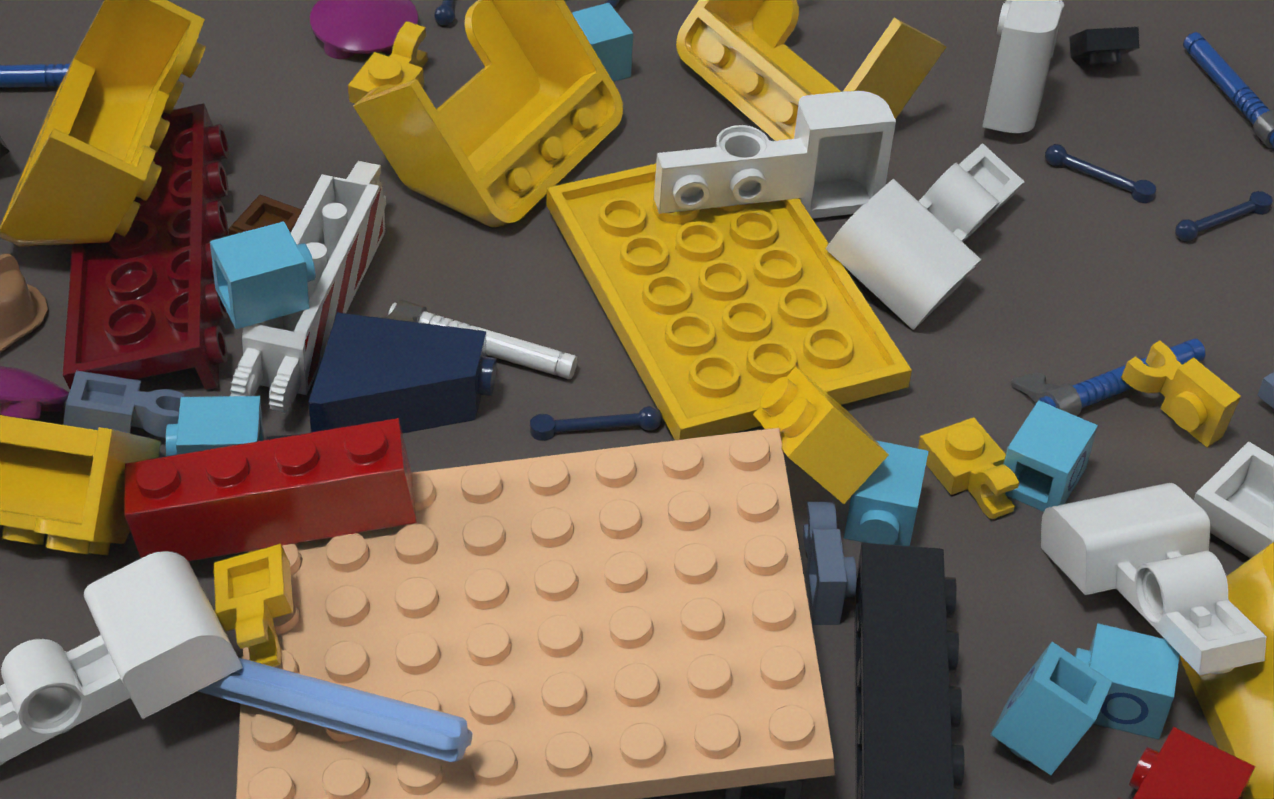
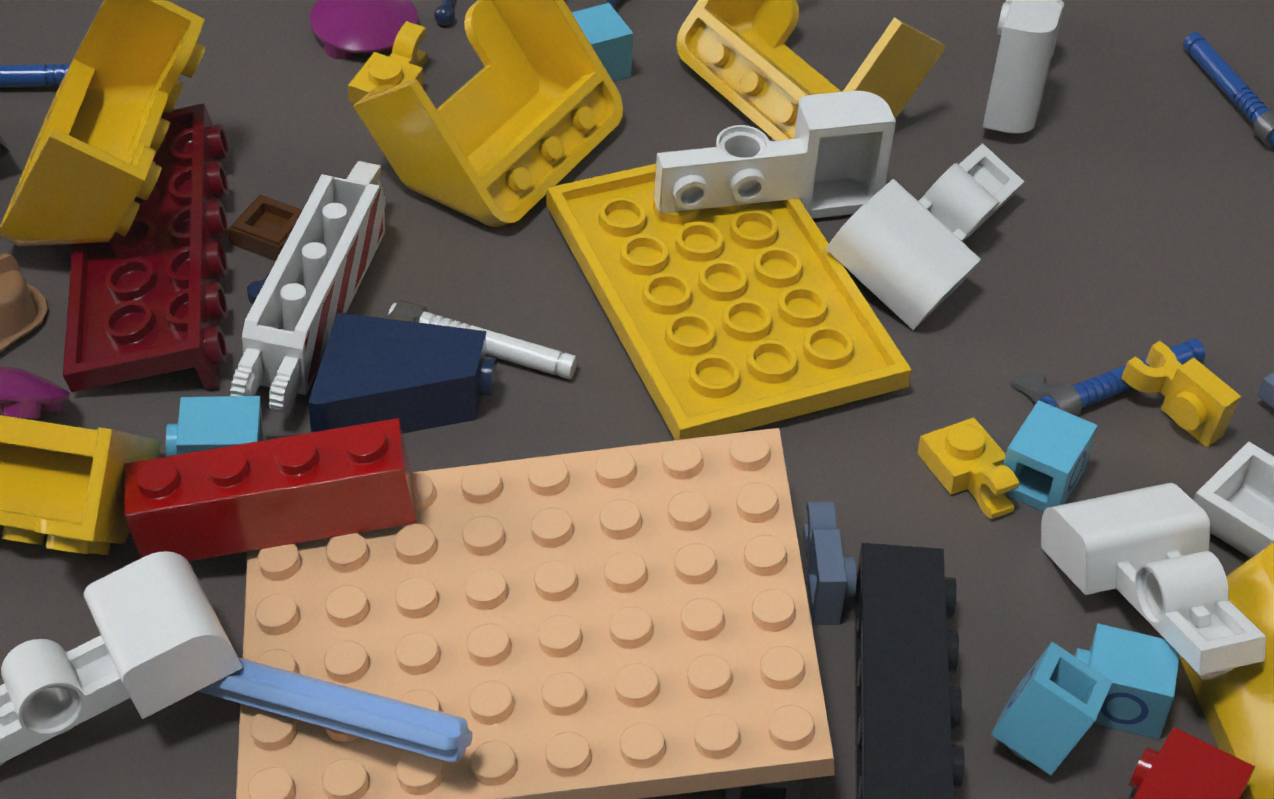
sand blue plate [63,370,185,438] -> none
medium azure brick [210,221,316,329] -> none
yellow plate [214,544,293,667] -> none
dark blue hinge [530,406,663,441] -> none
yellow brick [753,367,889,504] -> none
medium azure brick [844,440,929,546] -> none
dark blue hinge [1045,144,1156,203] -> none
black plate [1069,27,1140,66] -> none
dark blue hinge [1175,191,1273,242] -> none

